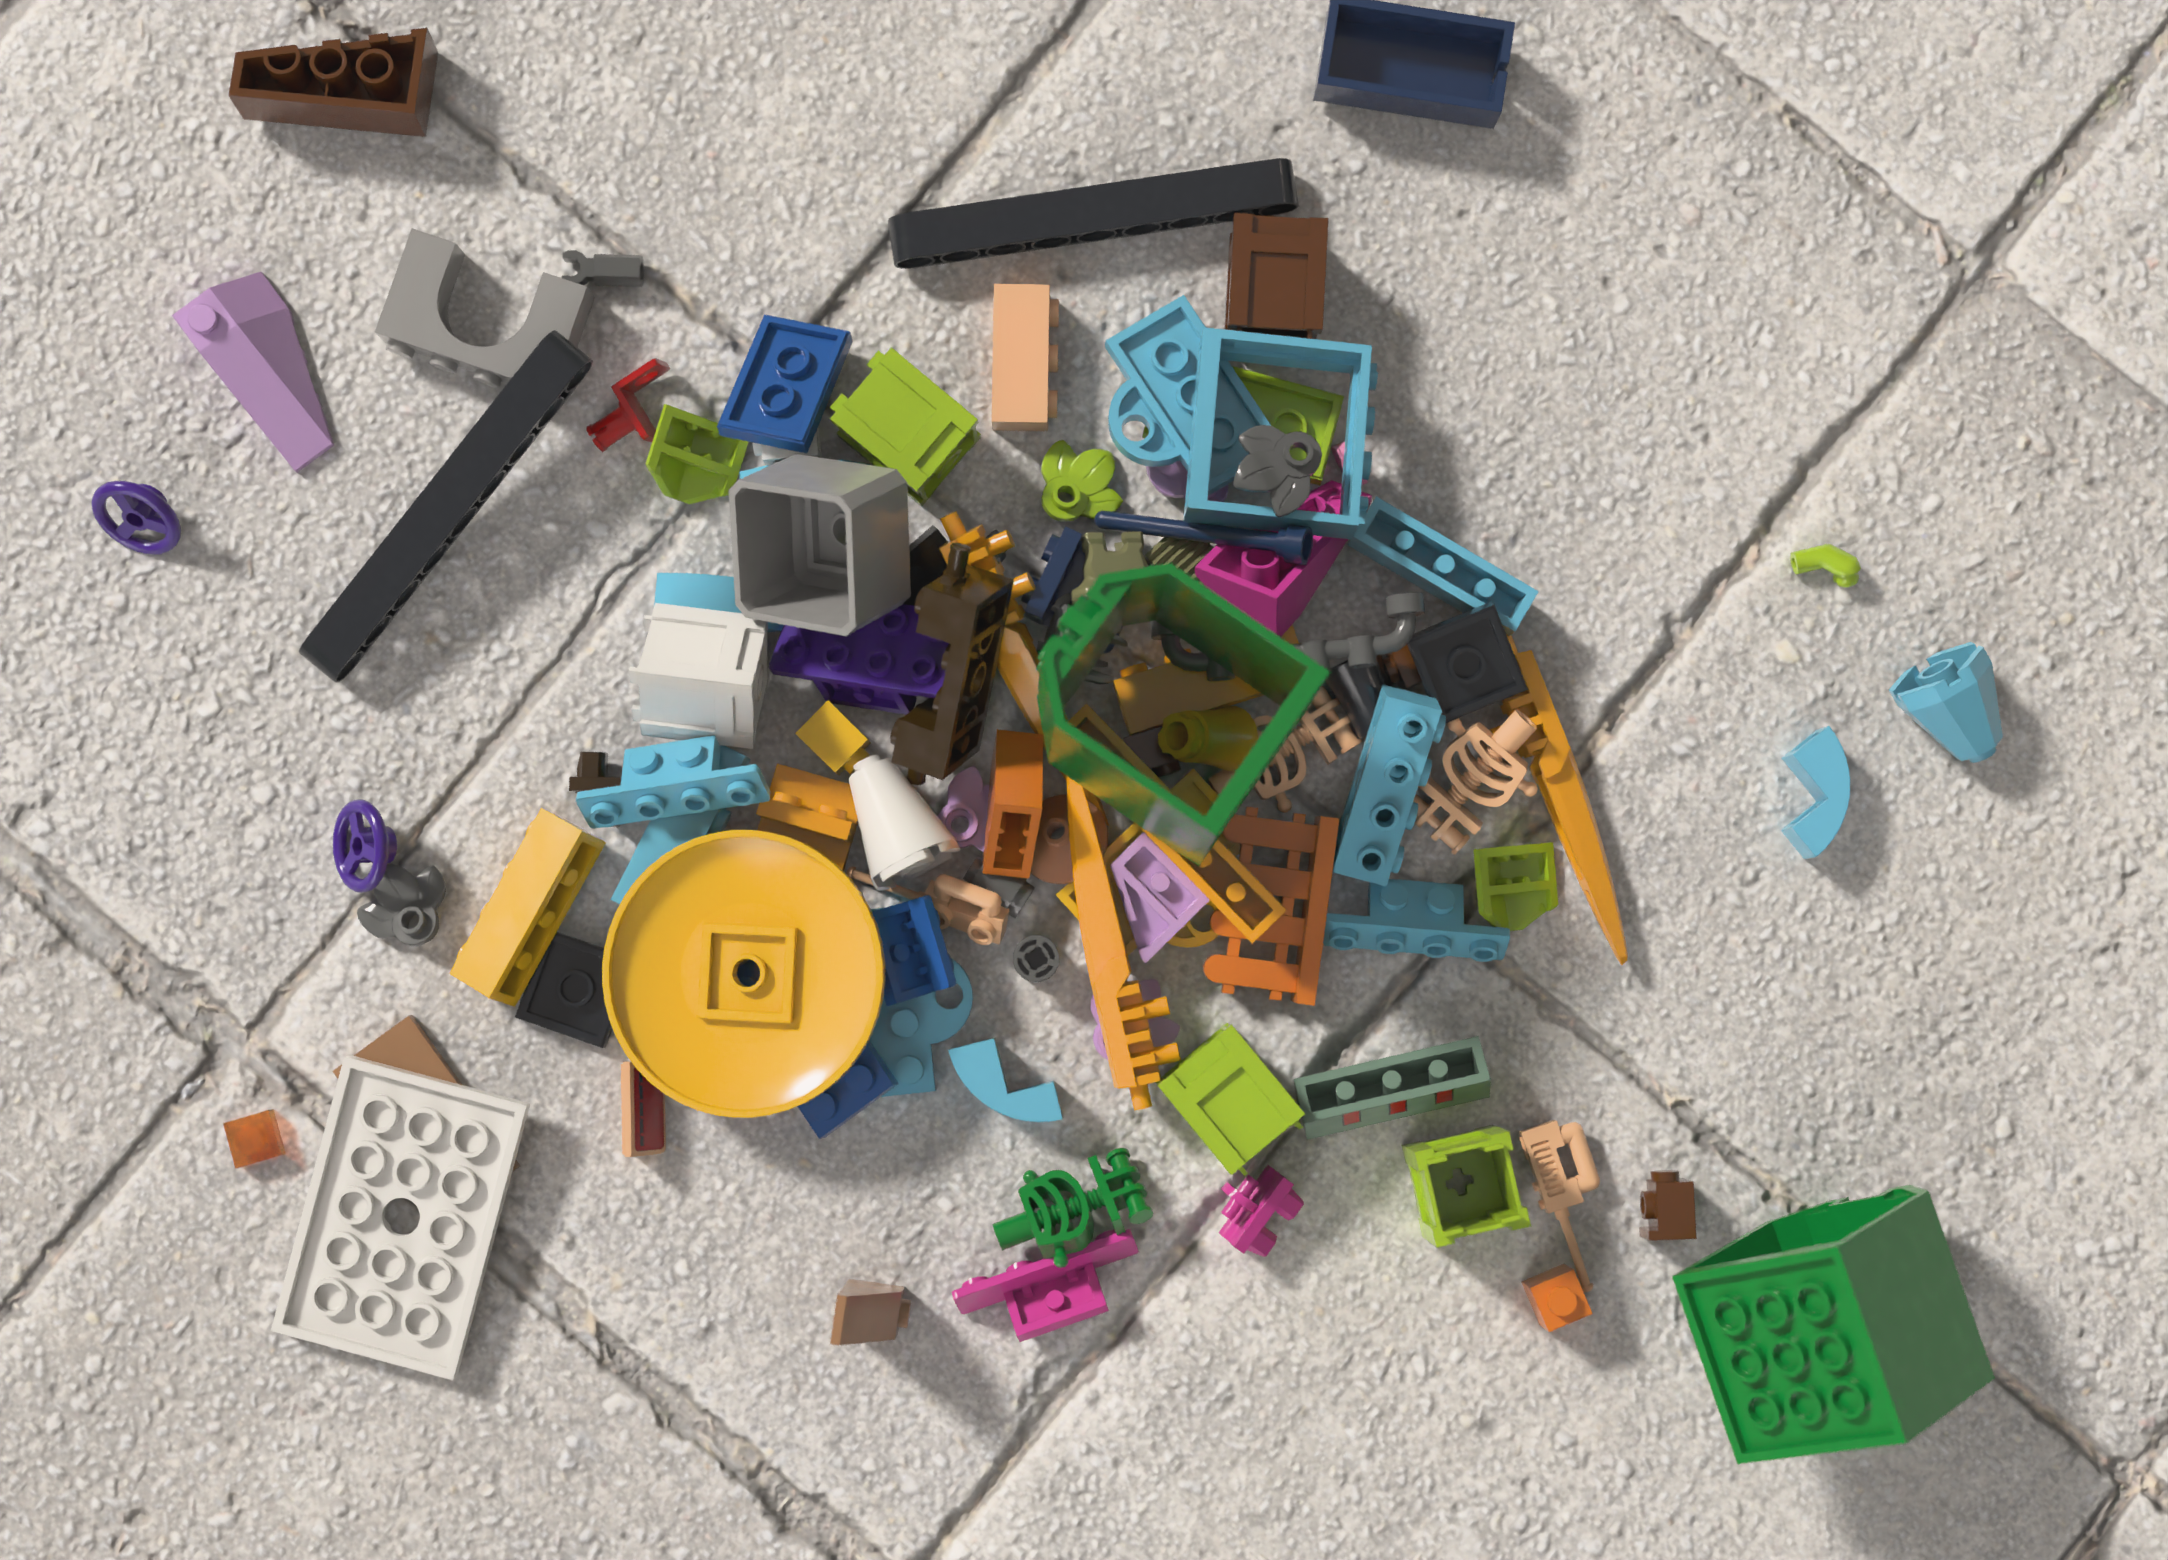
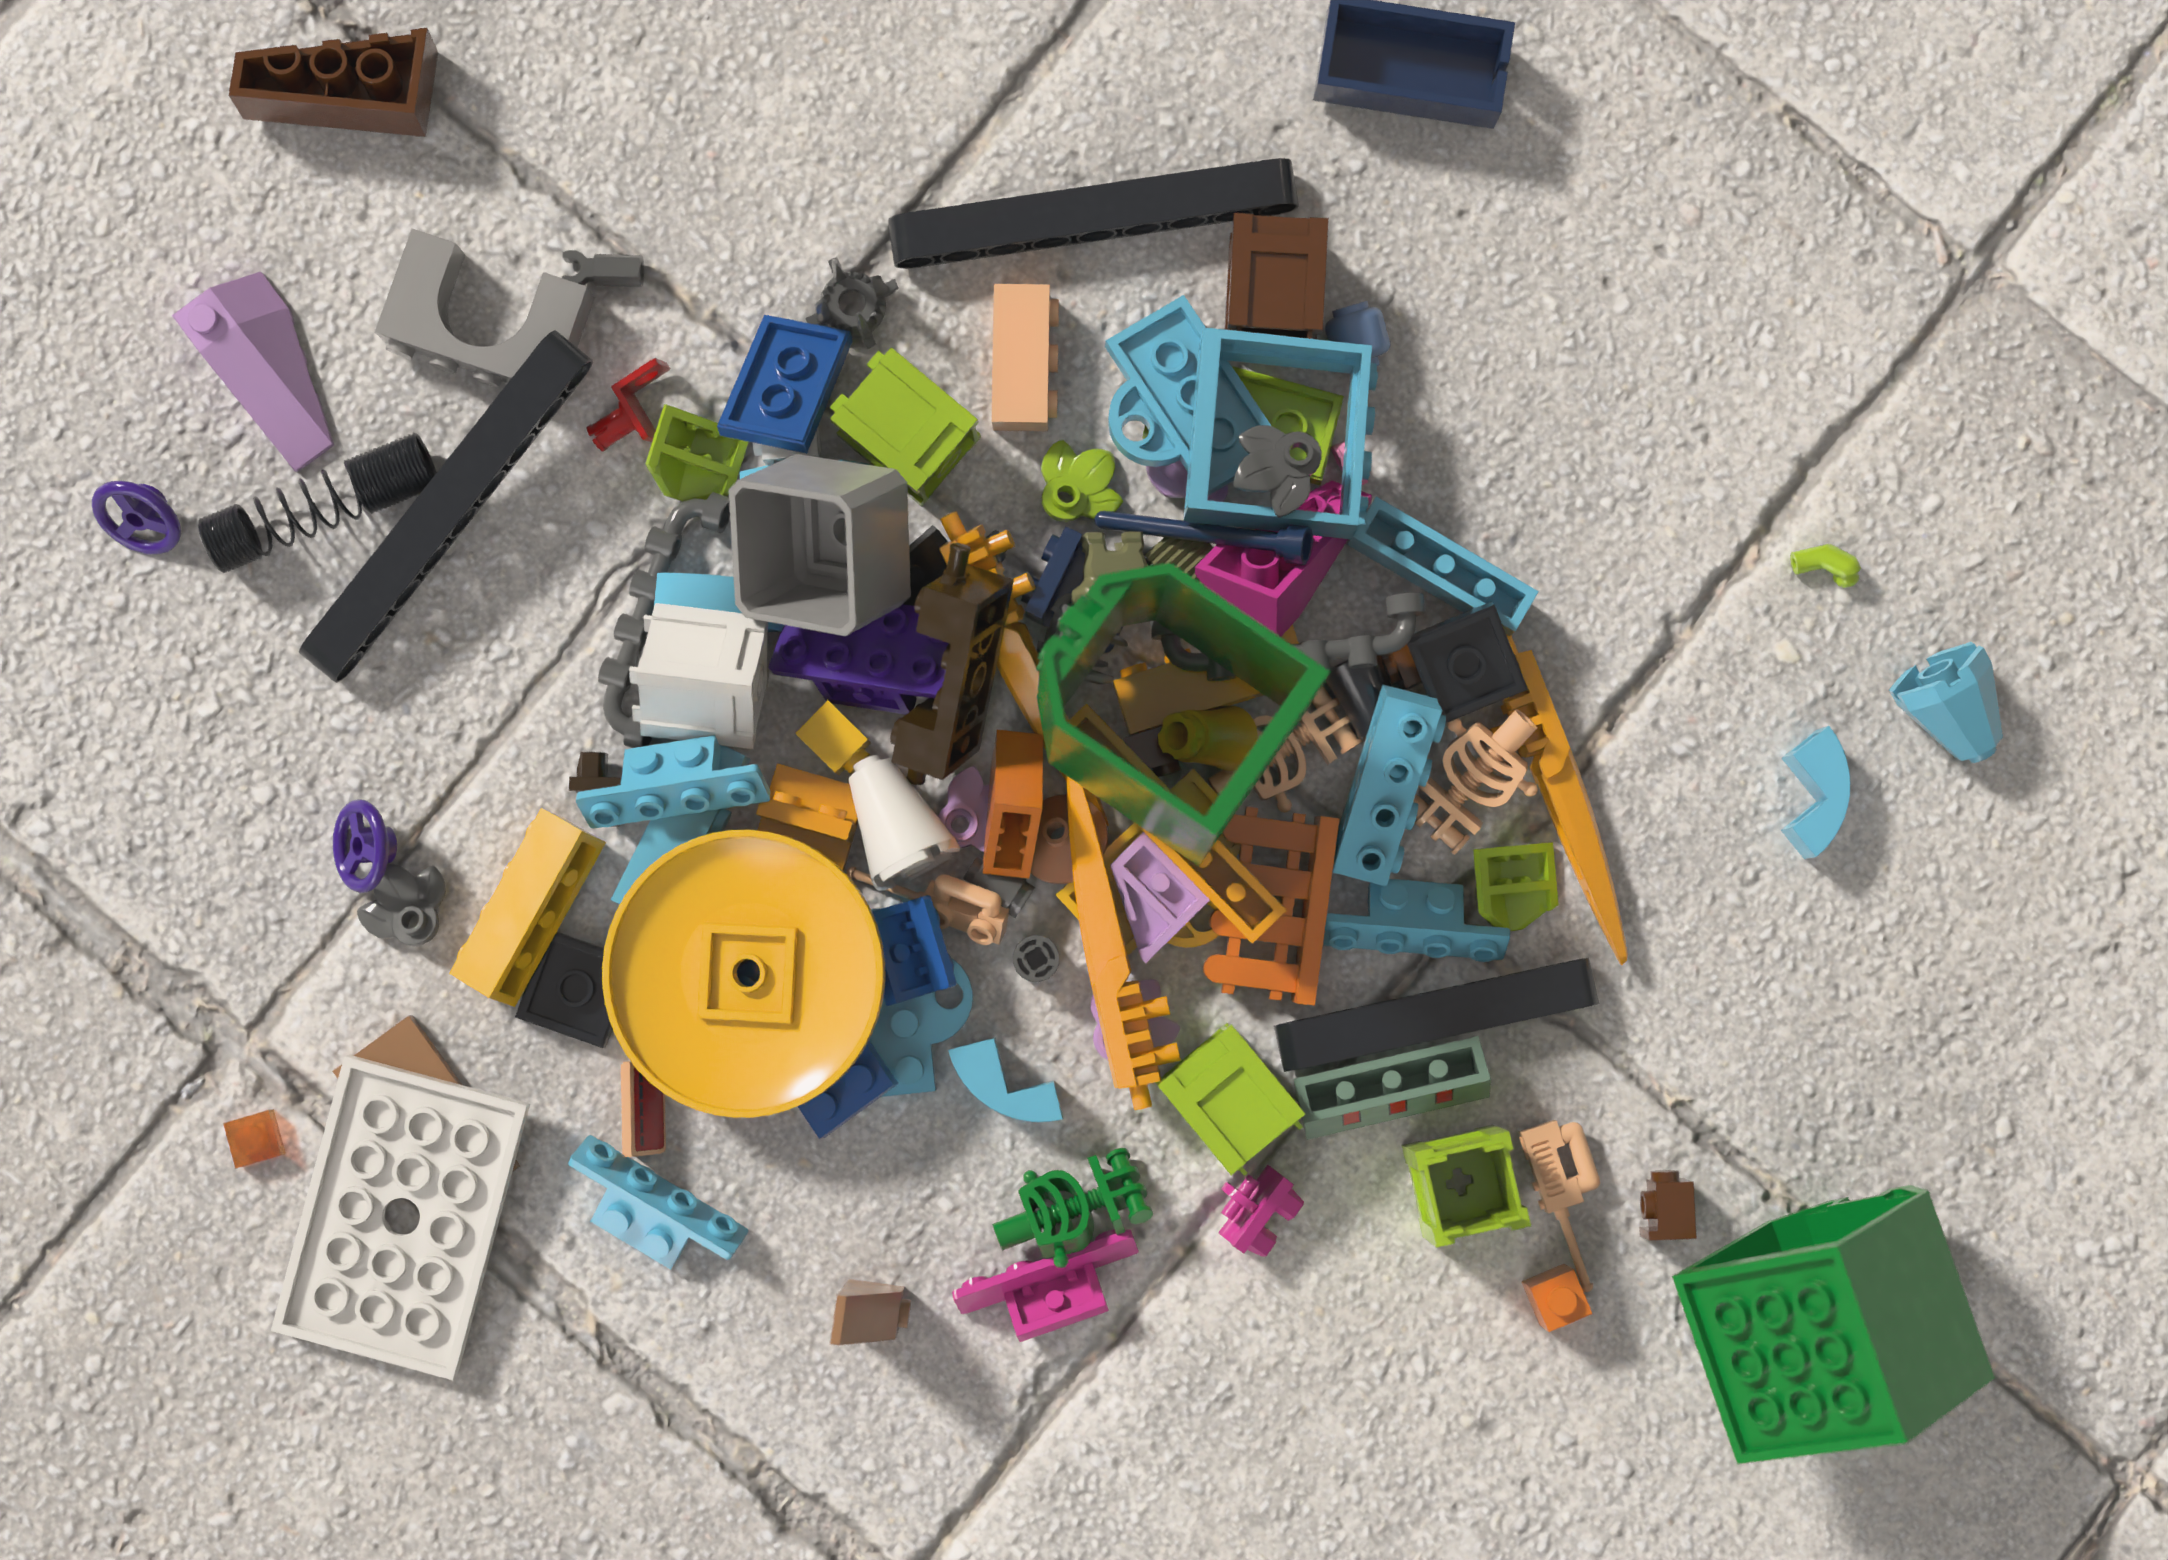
none -> black piece [198,433,437,573]
none -> medium azure bracket [568,1135,748,1270]
none -> dark grey bar [598,492,730,748]
none -> dark grey piece [805,257,899,349]
none -> black beam [1274,958,1599,1072]
none -> medium blue head [1325,301,1391,366]

